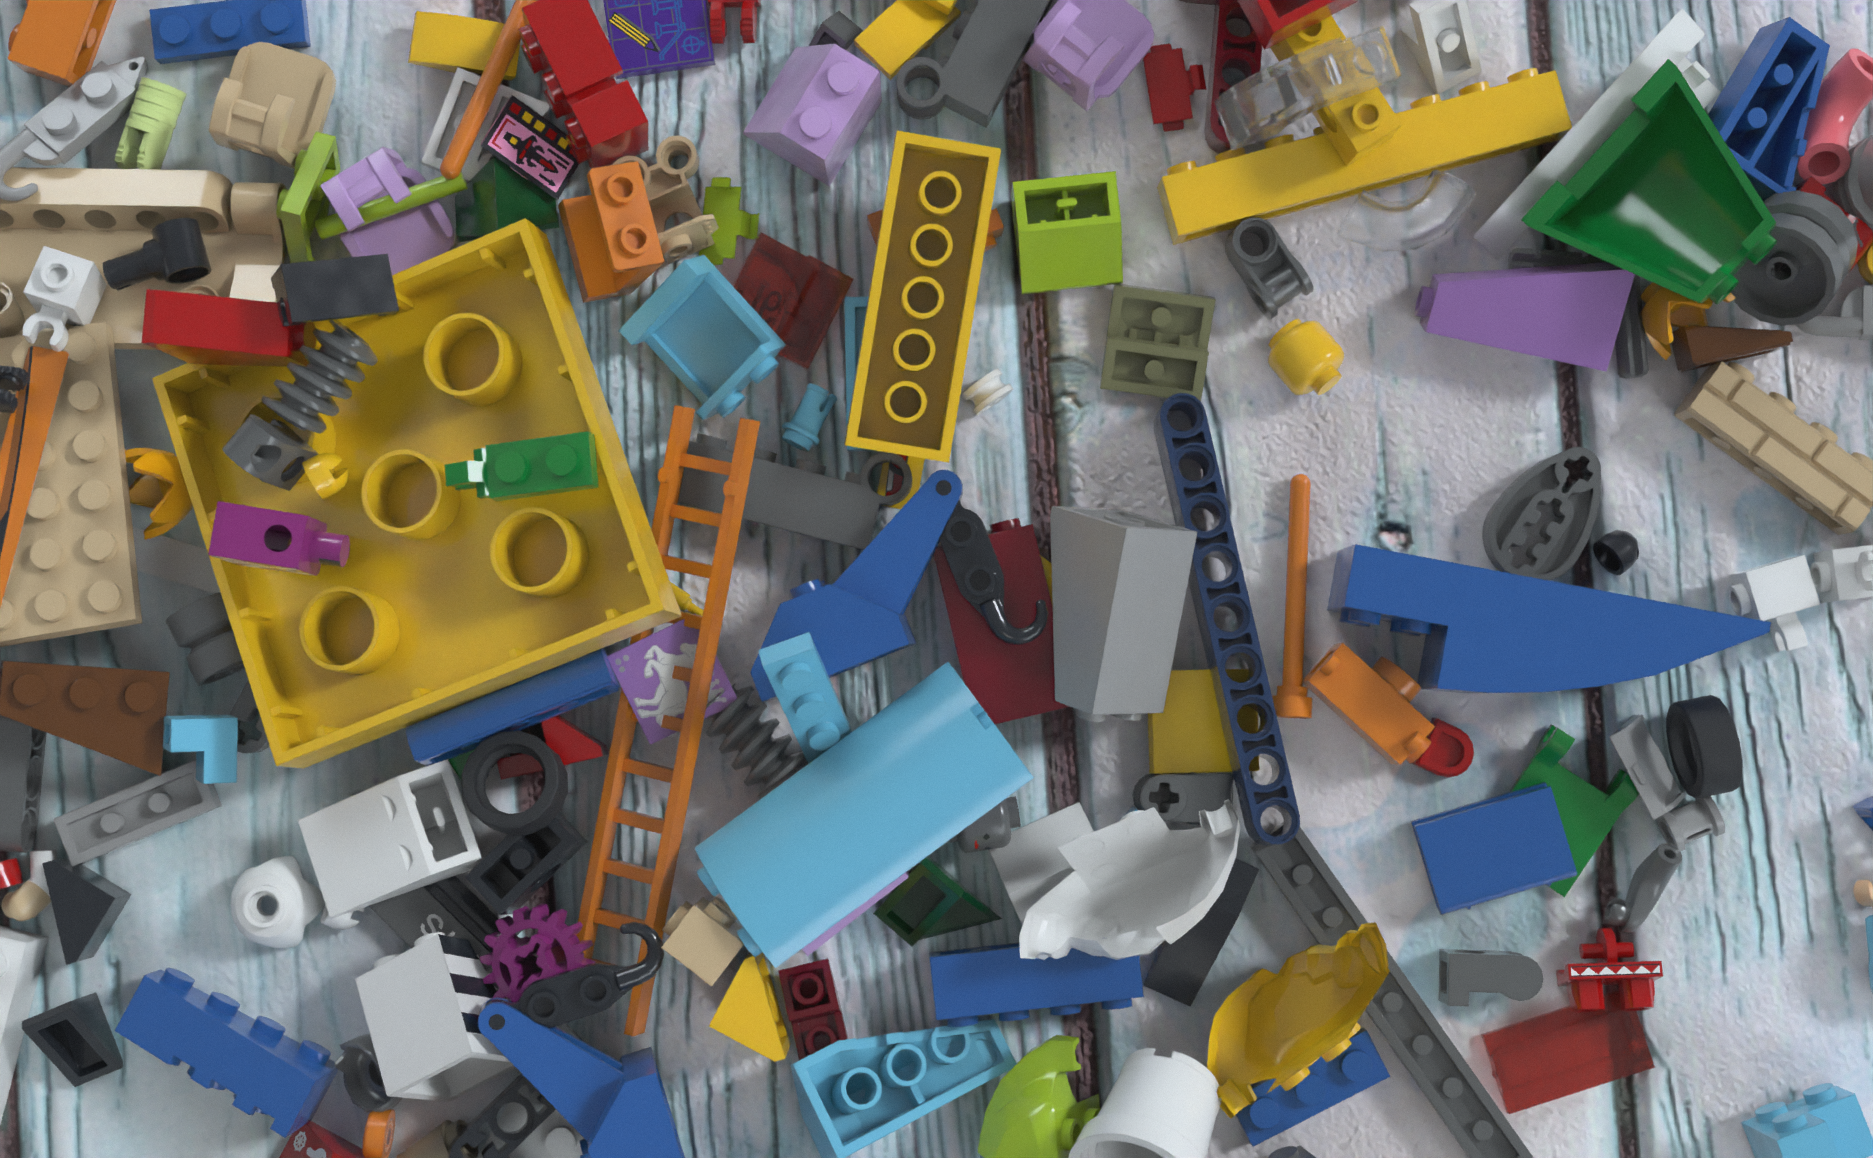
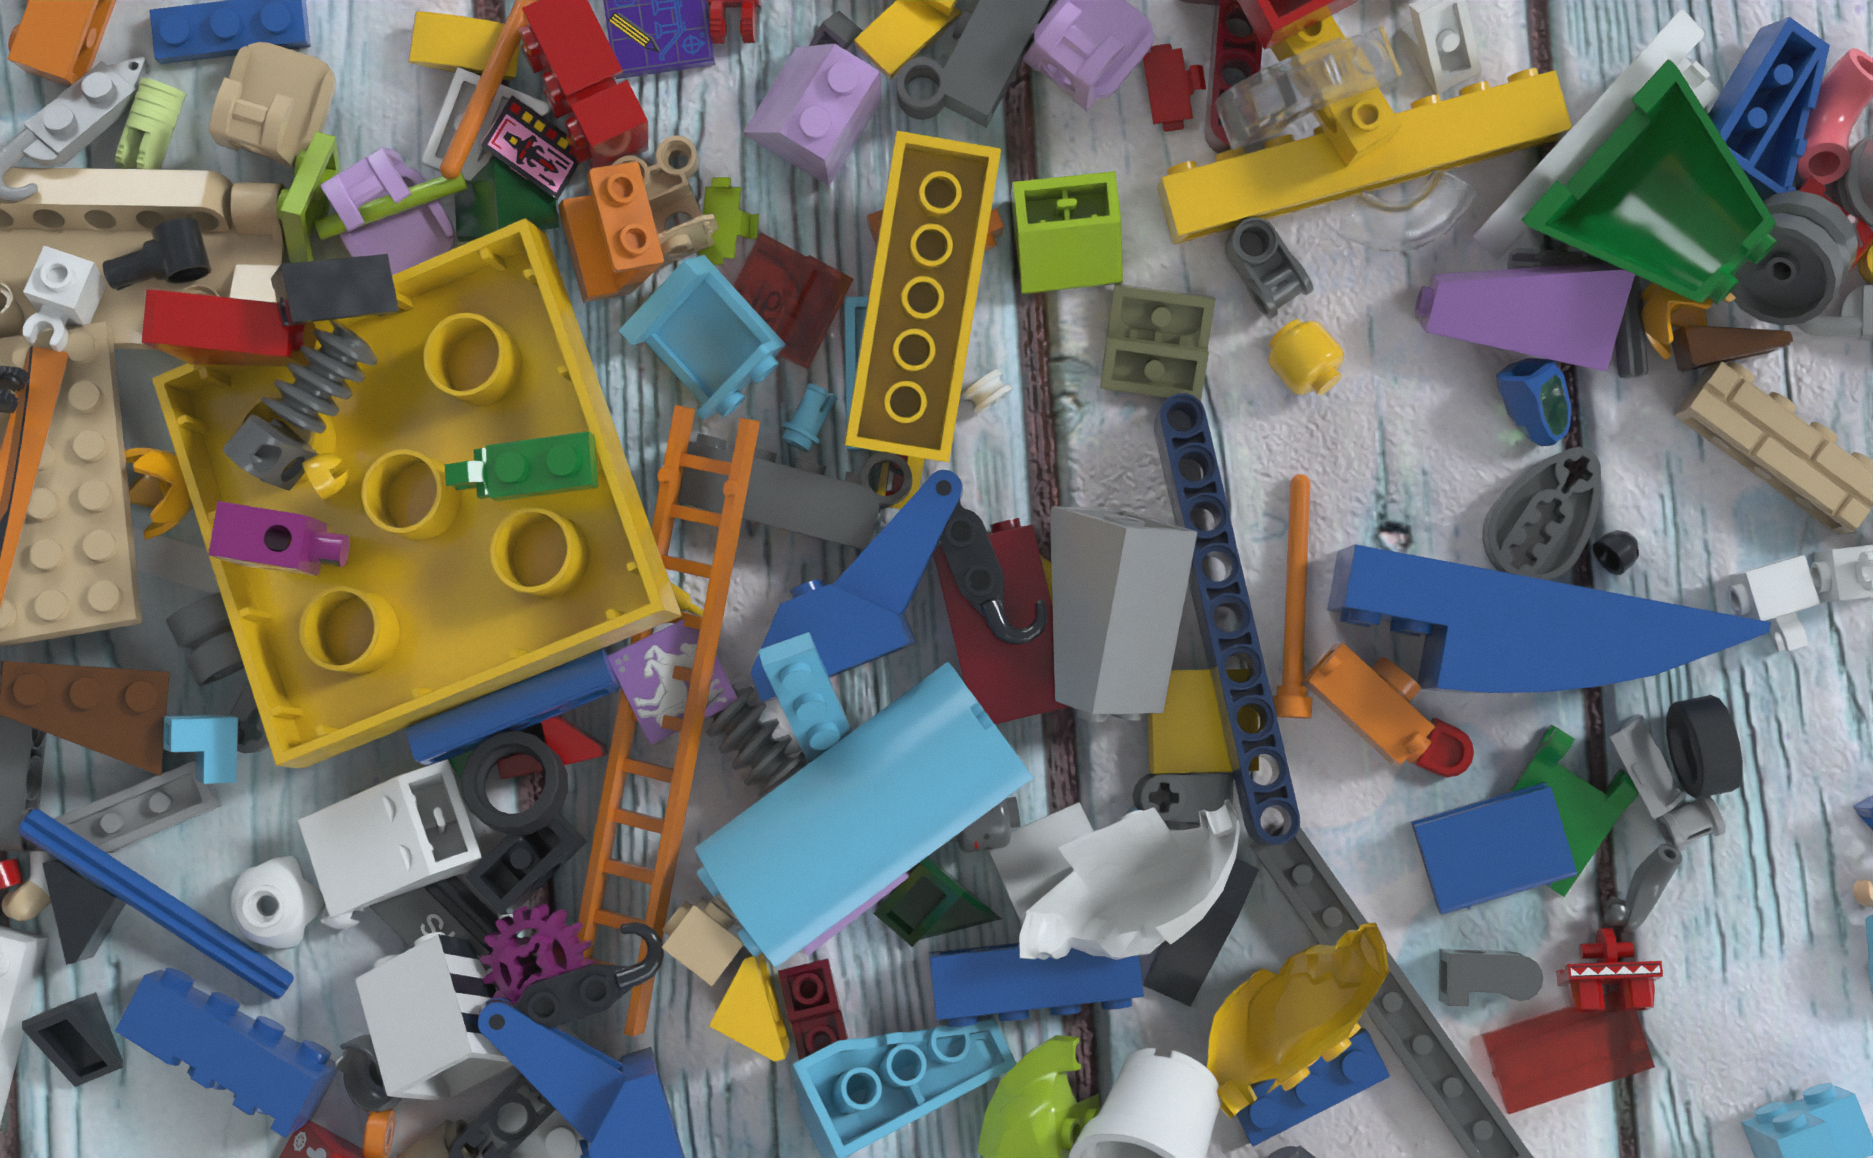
none -> blue axle [18,809,294,1000]
none -> blue rock [1496,358,1571,447]

